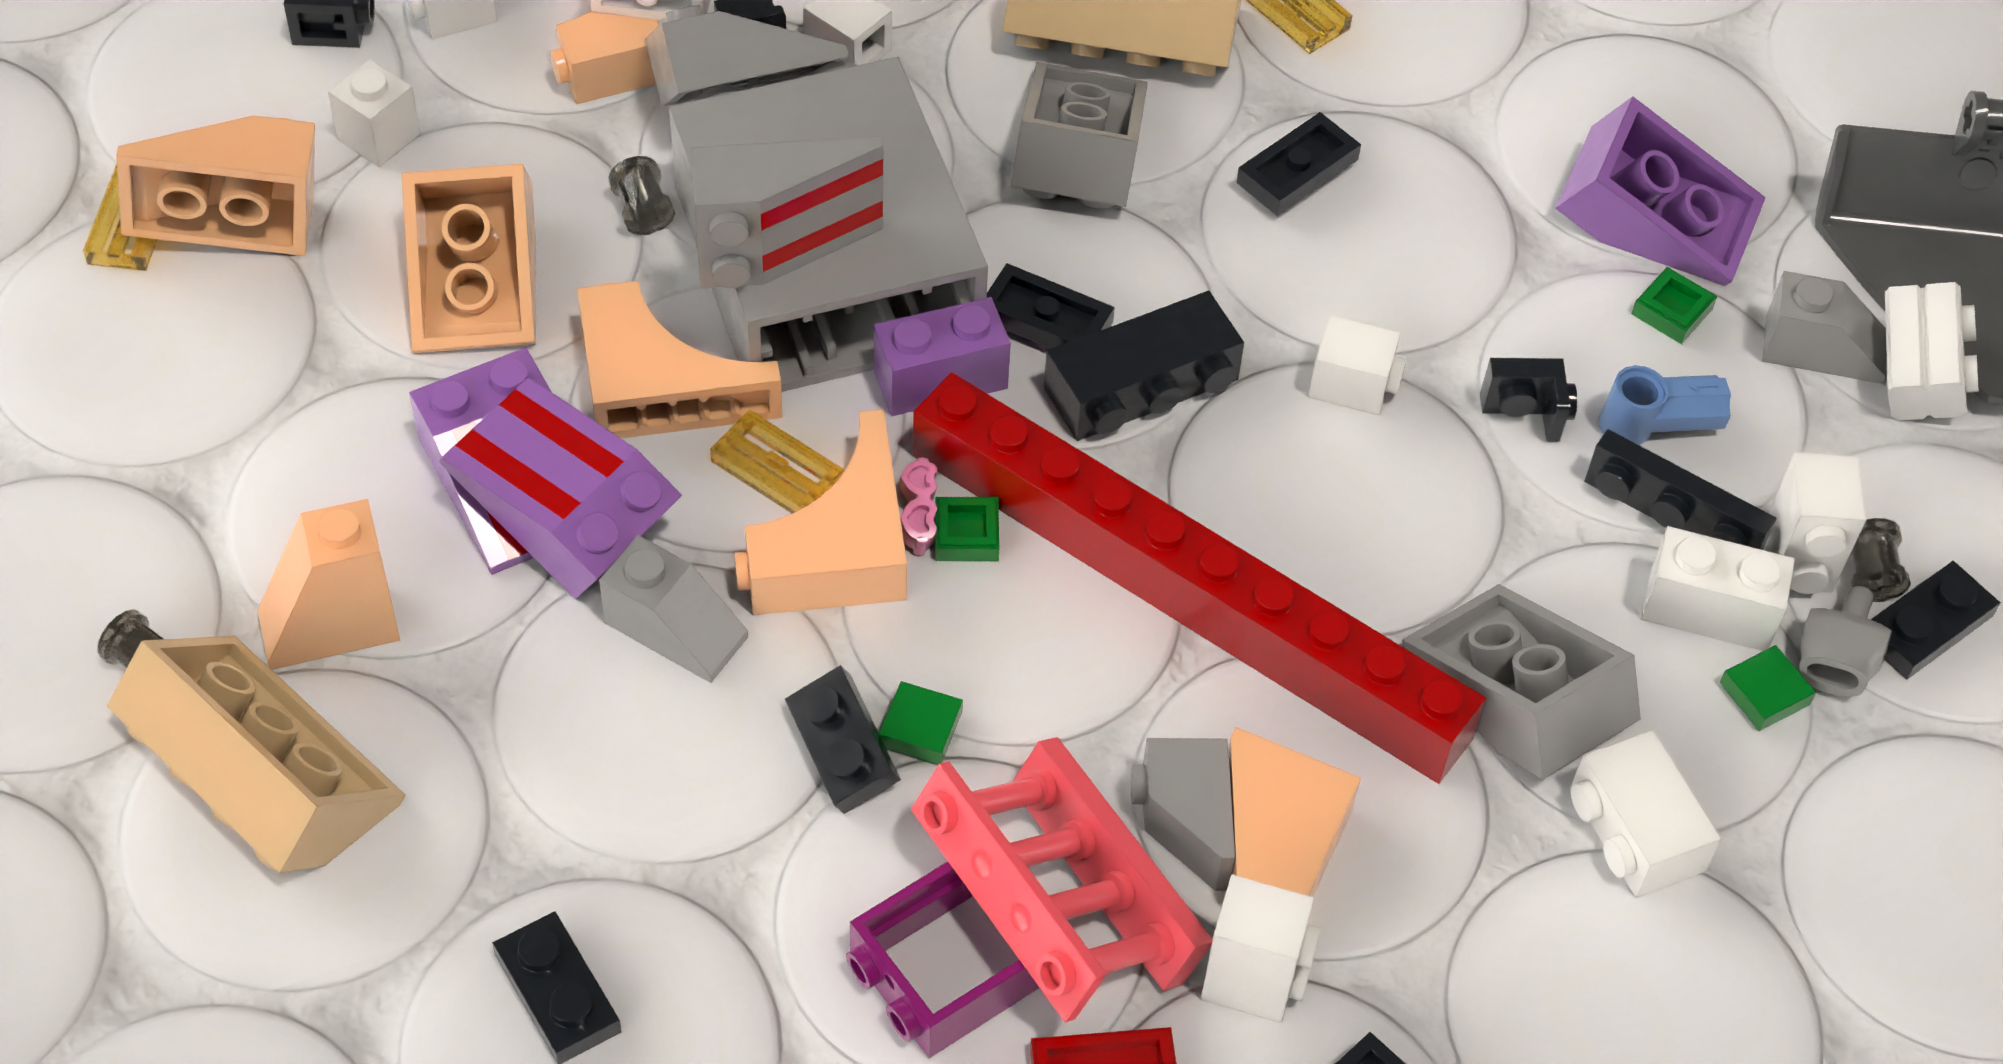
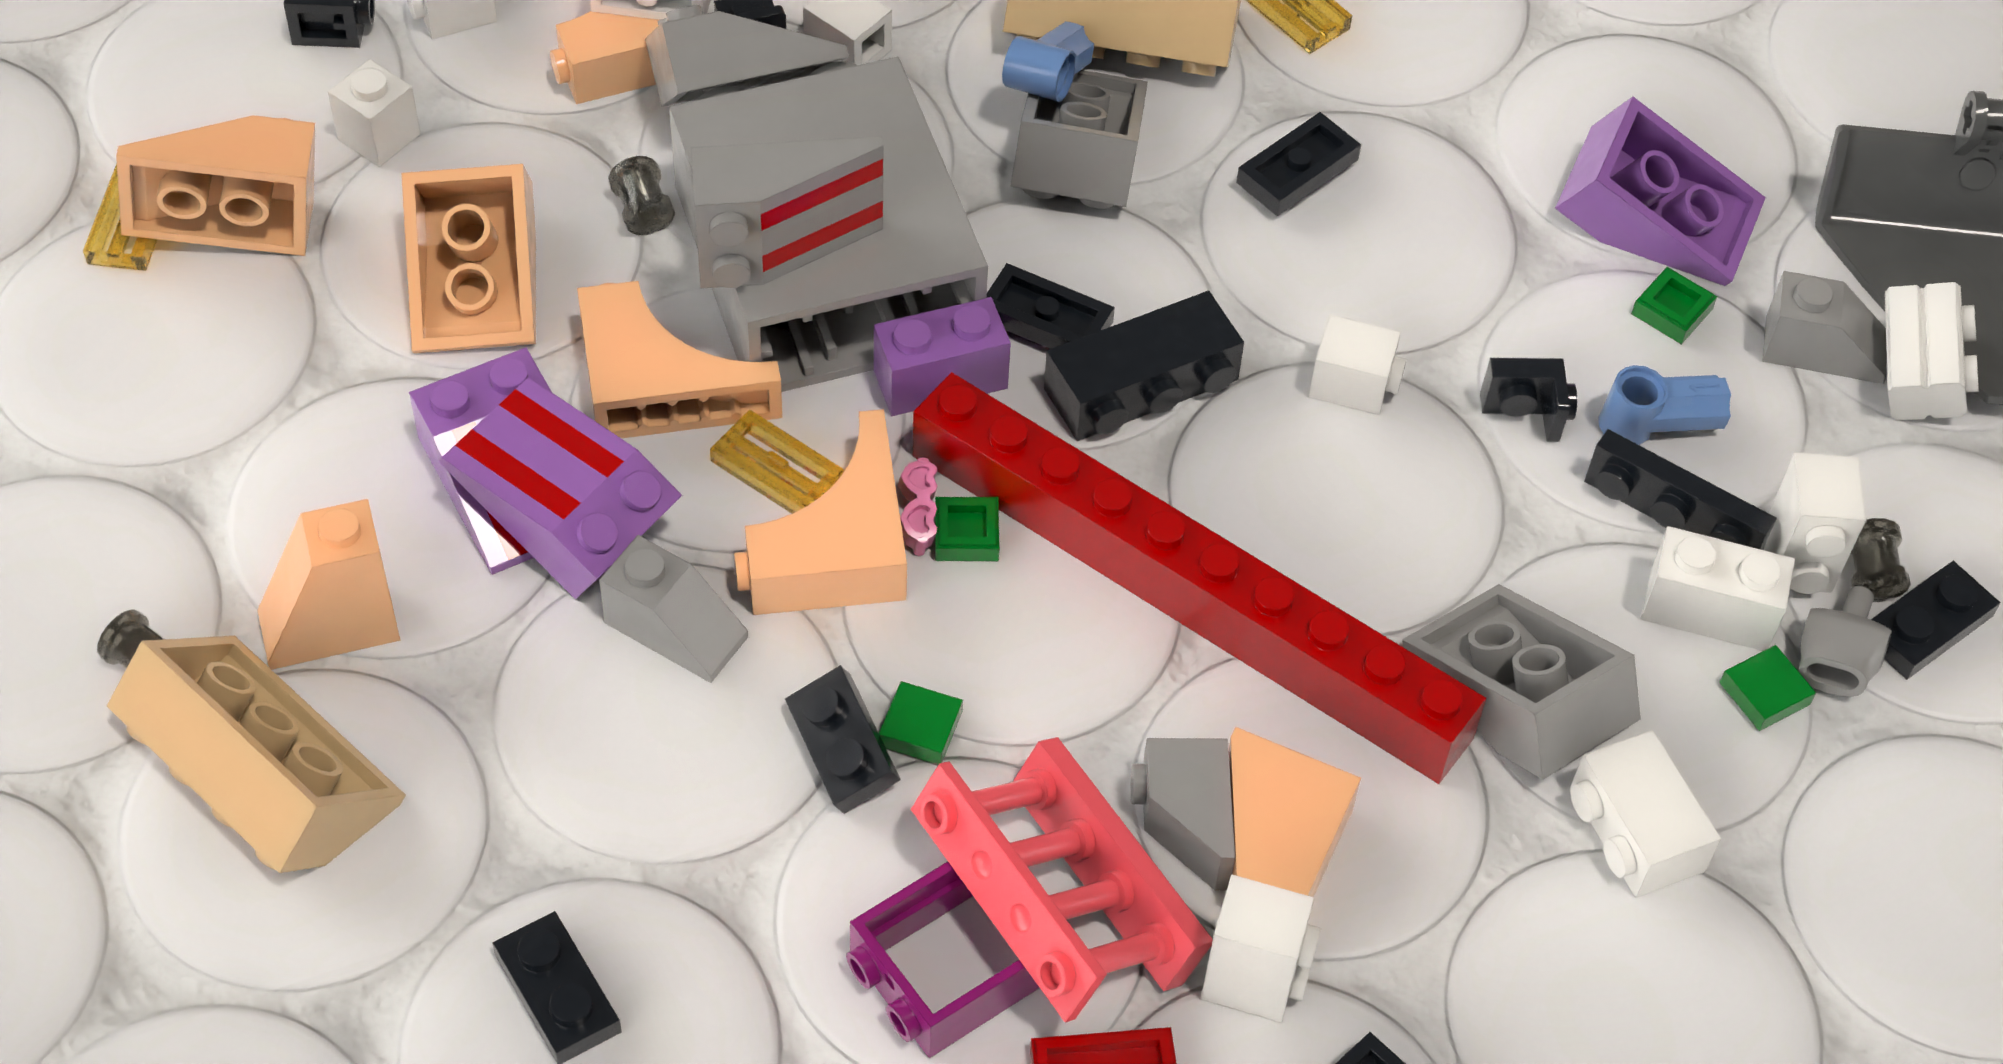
none -> medium blue piece [1002,21,1094,102]

